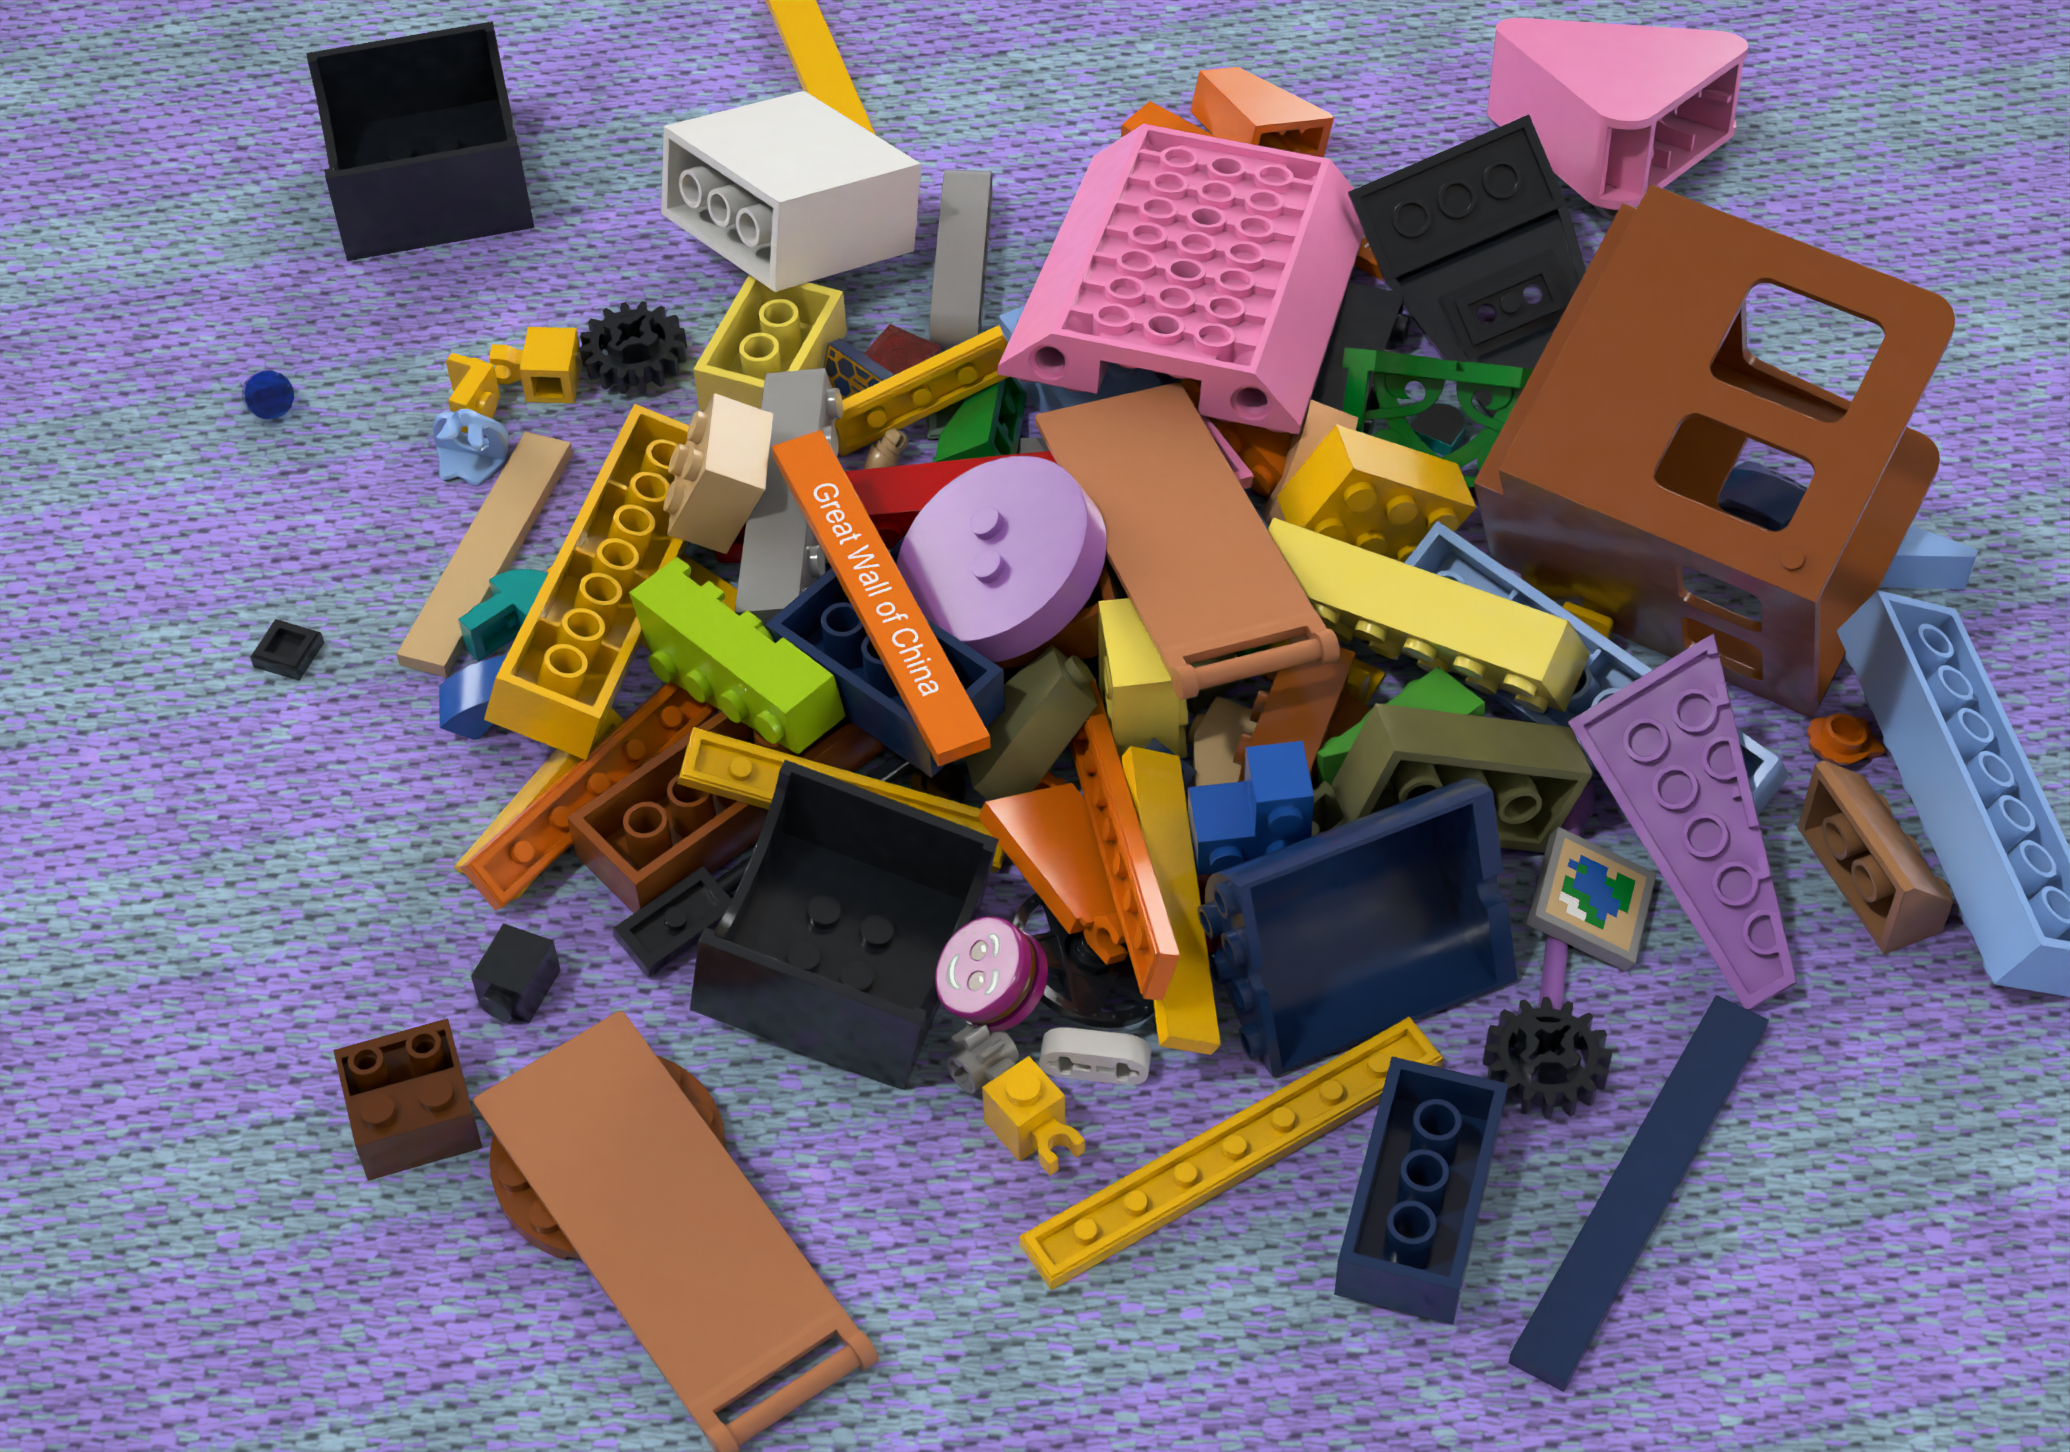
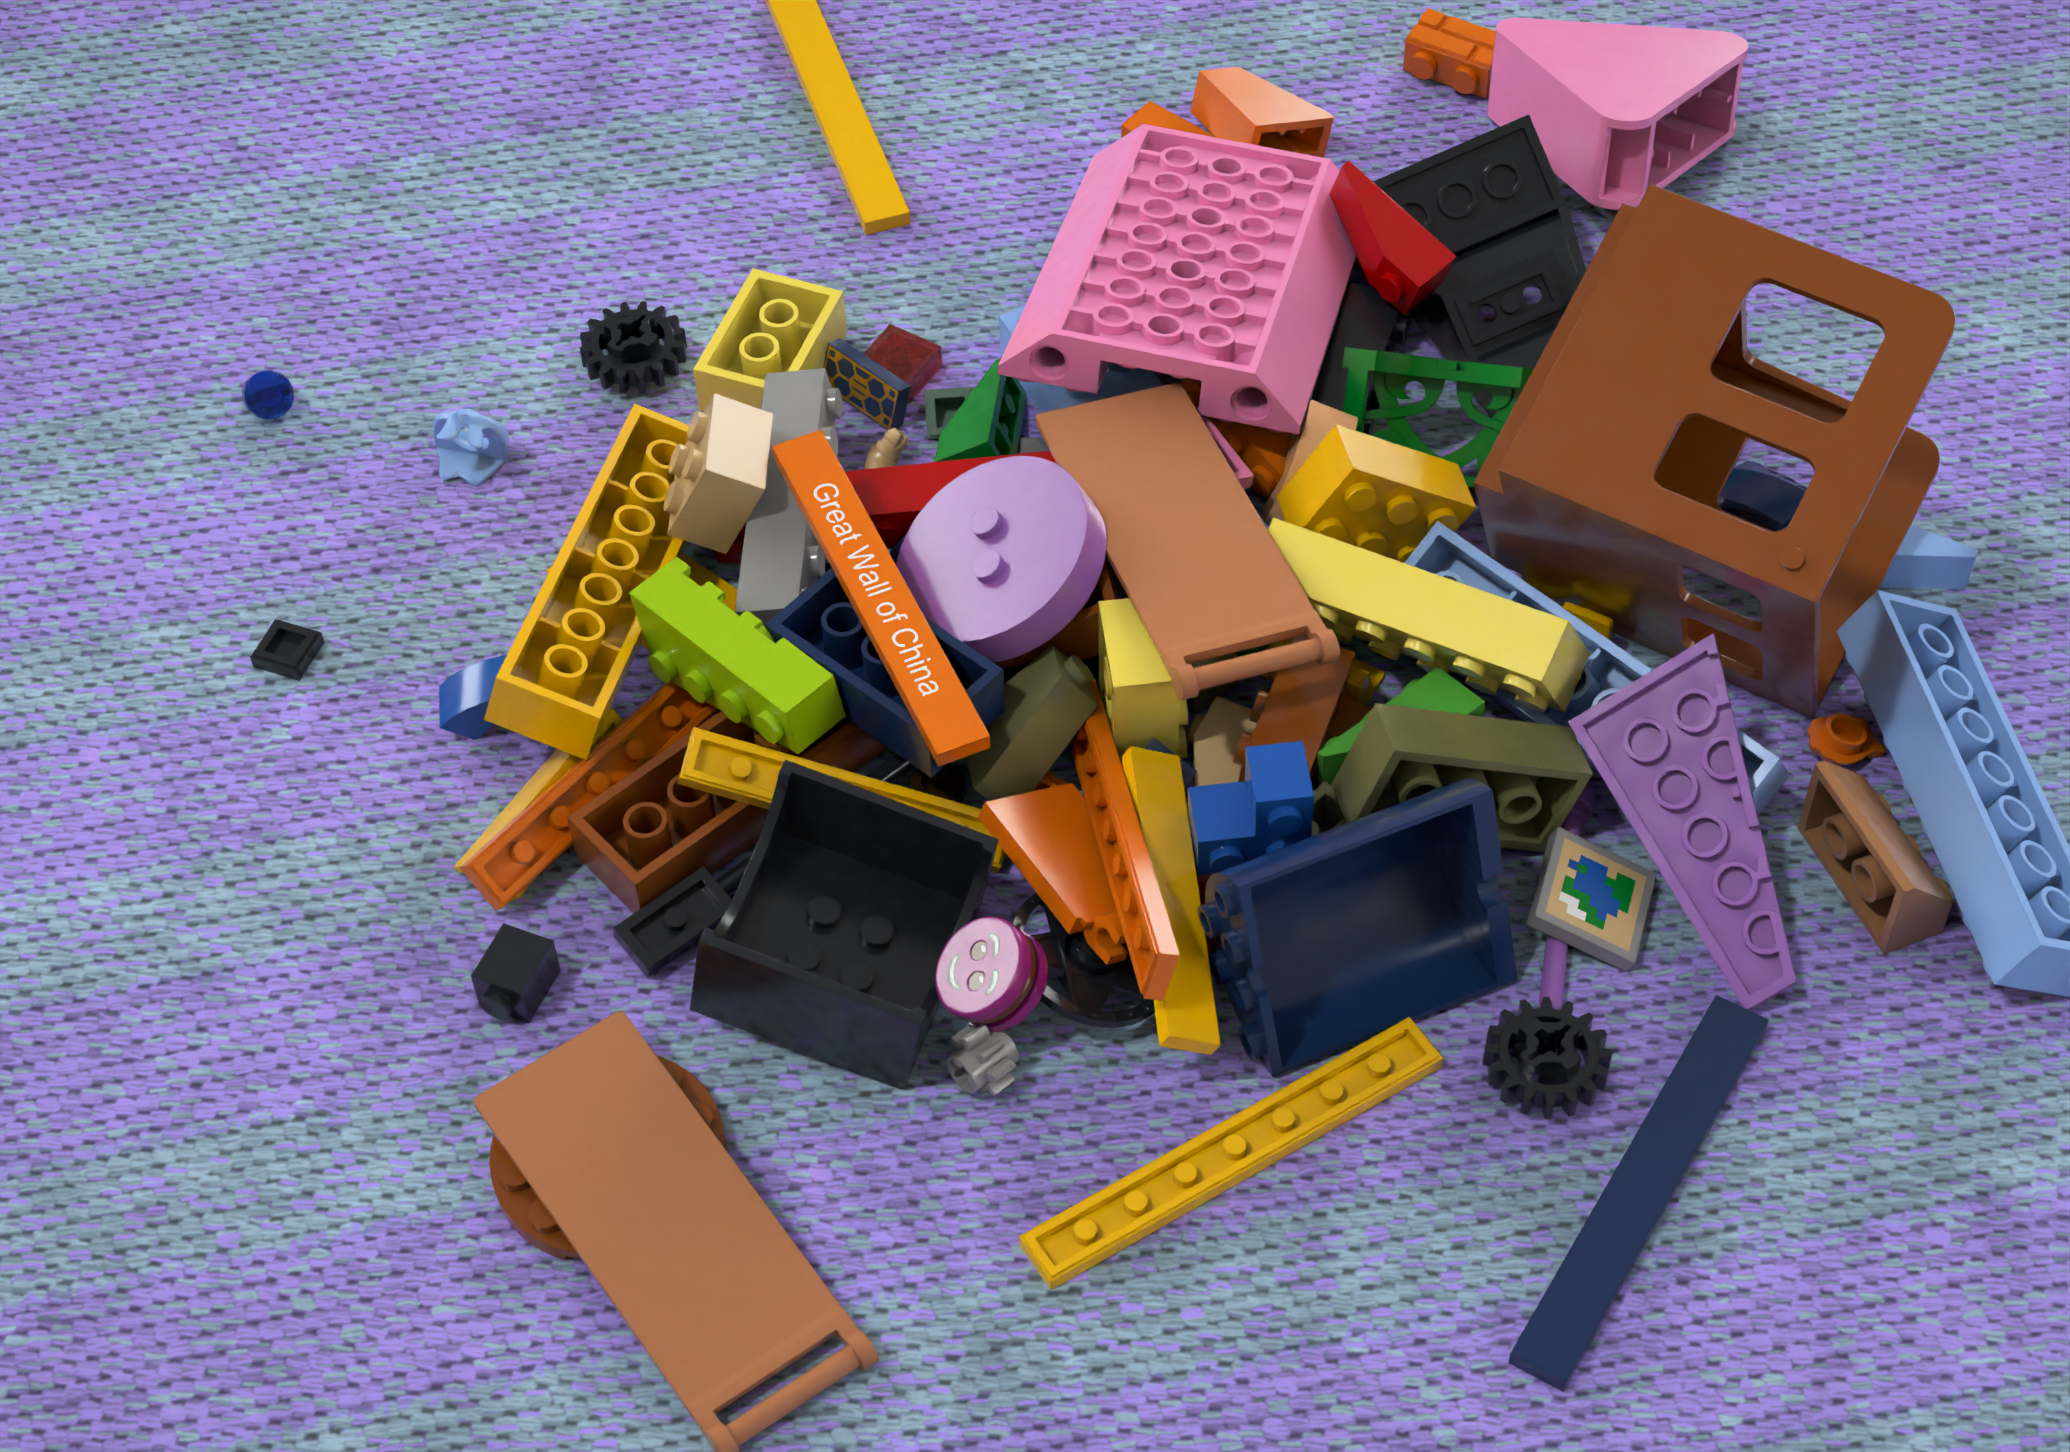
black container [306,21,535,261] -> none
reddish brown slope [333,1018,483,1181] -> none
tan tile [397,431,573,678] -> none
yellow bracket [446,353,501,433] -> none
teal brick [458,569,548,662] -> none
yellow brick [489,327,582,403] -> none
white brick [661,91,921,292] -> none
yellow tile [834,325,1009,457] -> none
light grey beam [929,170,992,350] -> none
yellow brick [982,1056,1085,1176] -> none
white beam [1039,1027,1152,1086] -> none
dark blue brick [1334,1056,1508,1324] -> none
black tile [1410,403,1466,456] -> none
none -> red slope [1329,160,1457,315]
none -> orange brick [1403,8,1496,99]

